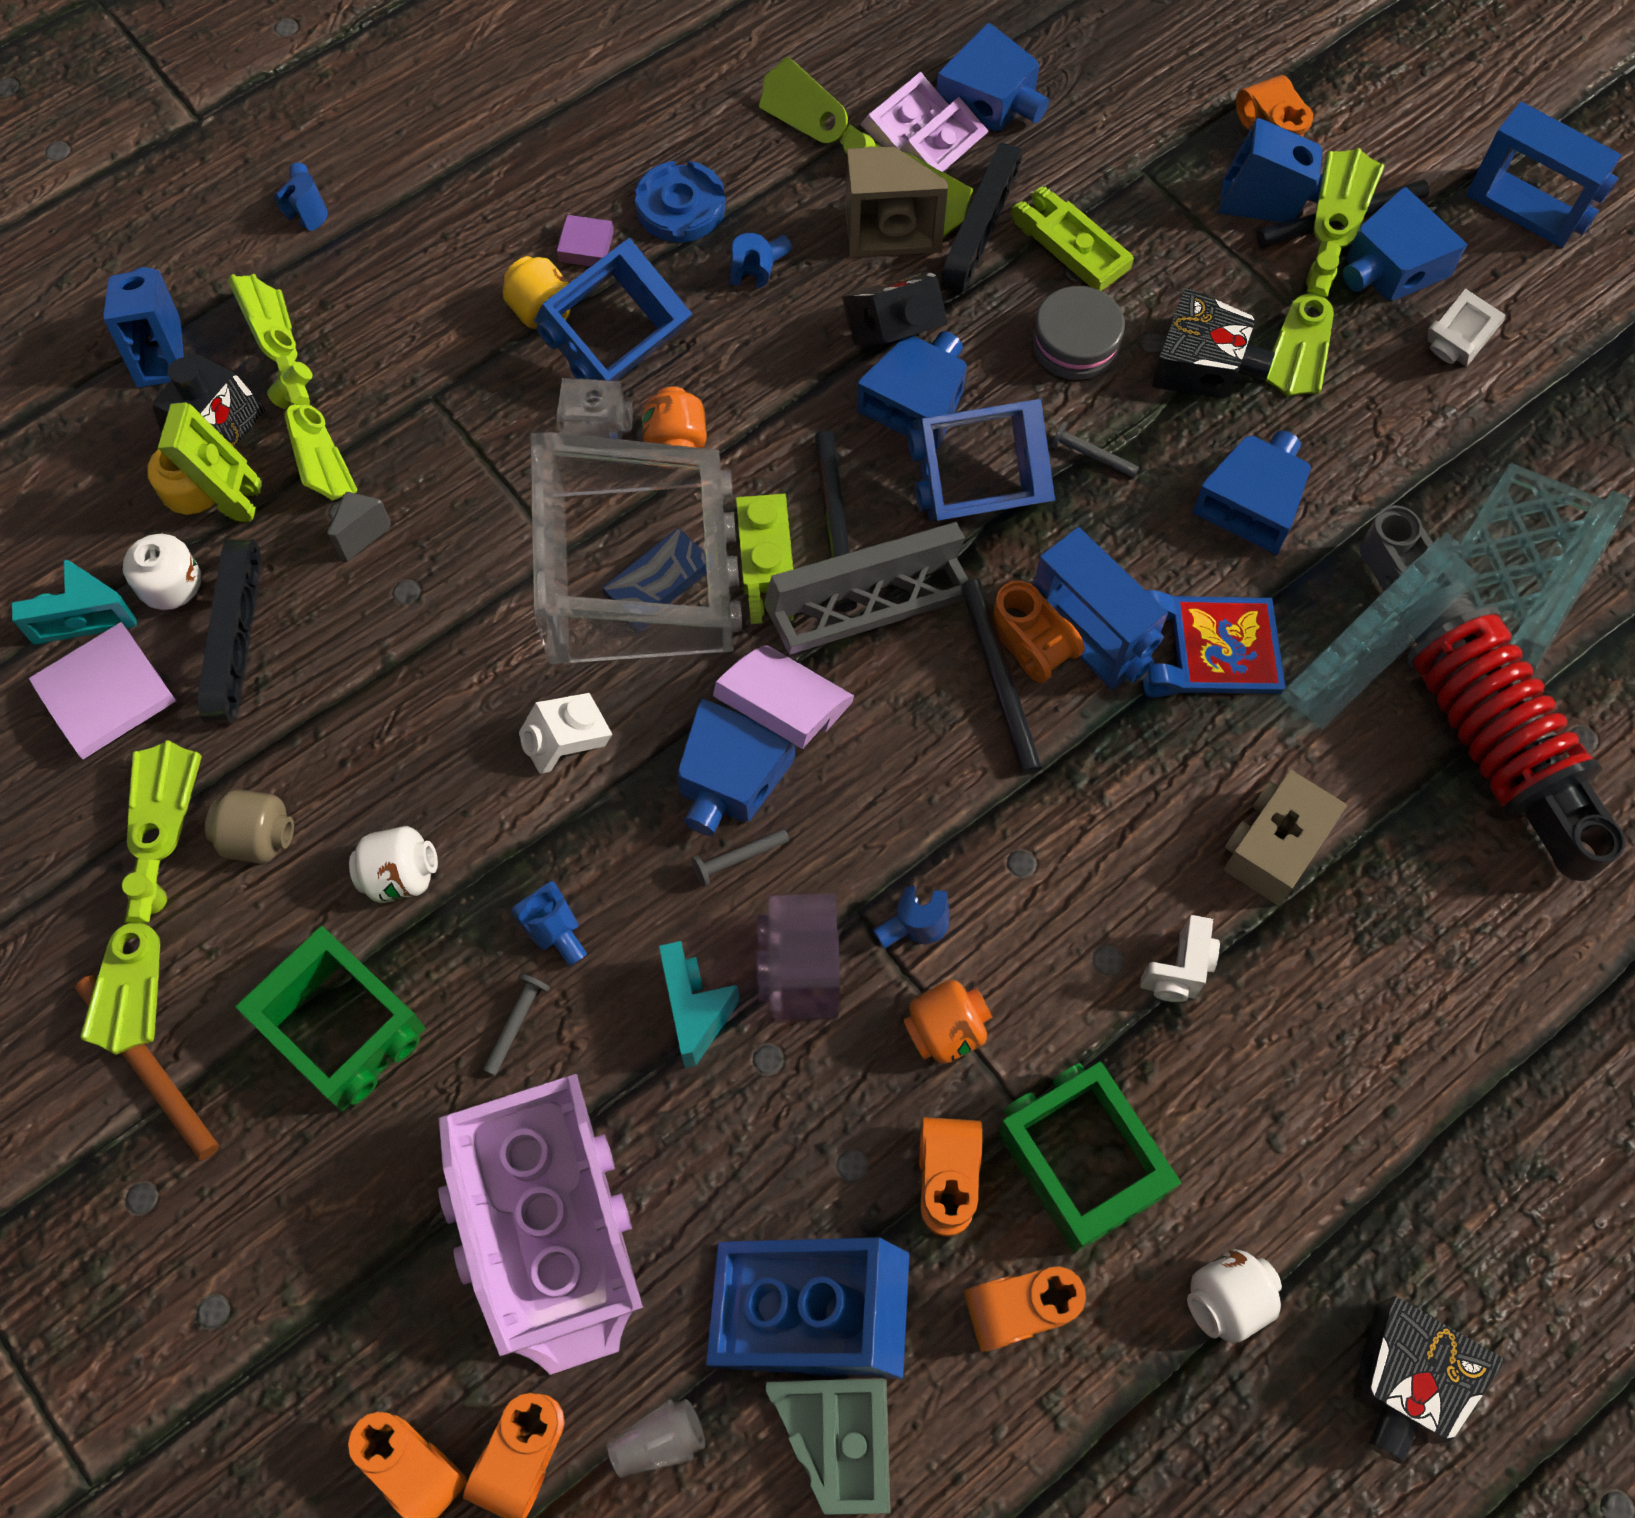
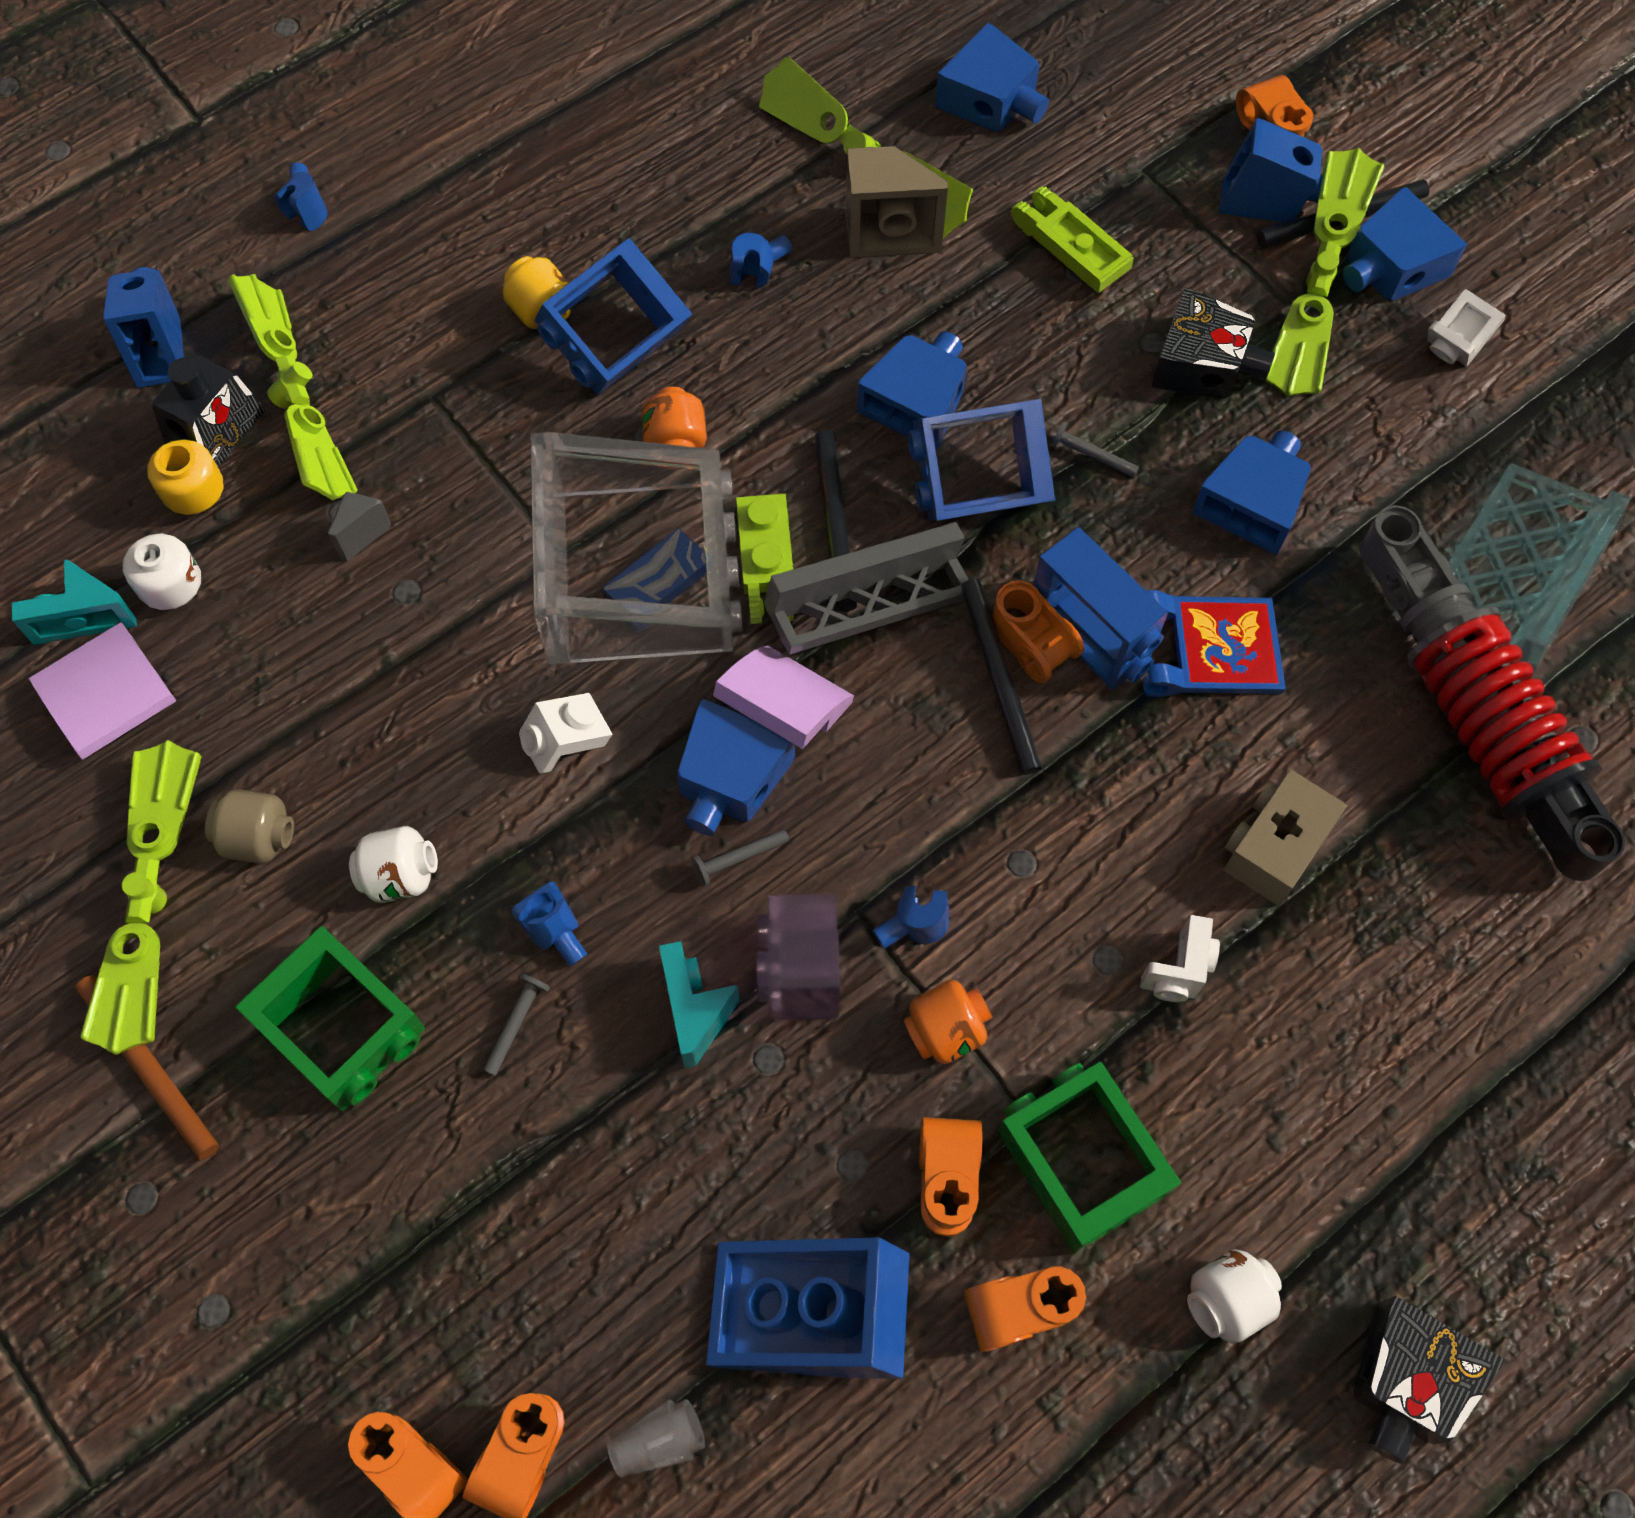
lime hinge [158,402,262,523] -> none
black beam [198,539,261,723] -> none
lavender slope [438,1074,643,1375] -> none
clear brick [556,378,633,450] -> none
medium lavender tile [557,215,614,266] -> none
blue tile [634,161,726,243] -> none
sand green wing [766,1378,891,1515] -> none
black torso [841,270,948,344] -> none
lavender slope [860,72,989,172] -> none
black beam [941,142,1023,293] -> none
dark grey head [1032,286,1125,380] -> none
clear light blue fence [1280,532,1479,730] -> none
blue window [1466,101,1622,249] -> none

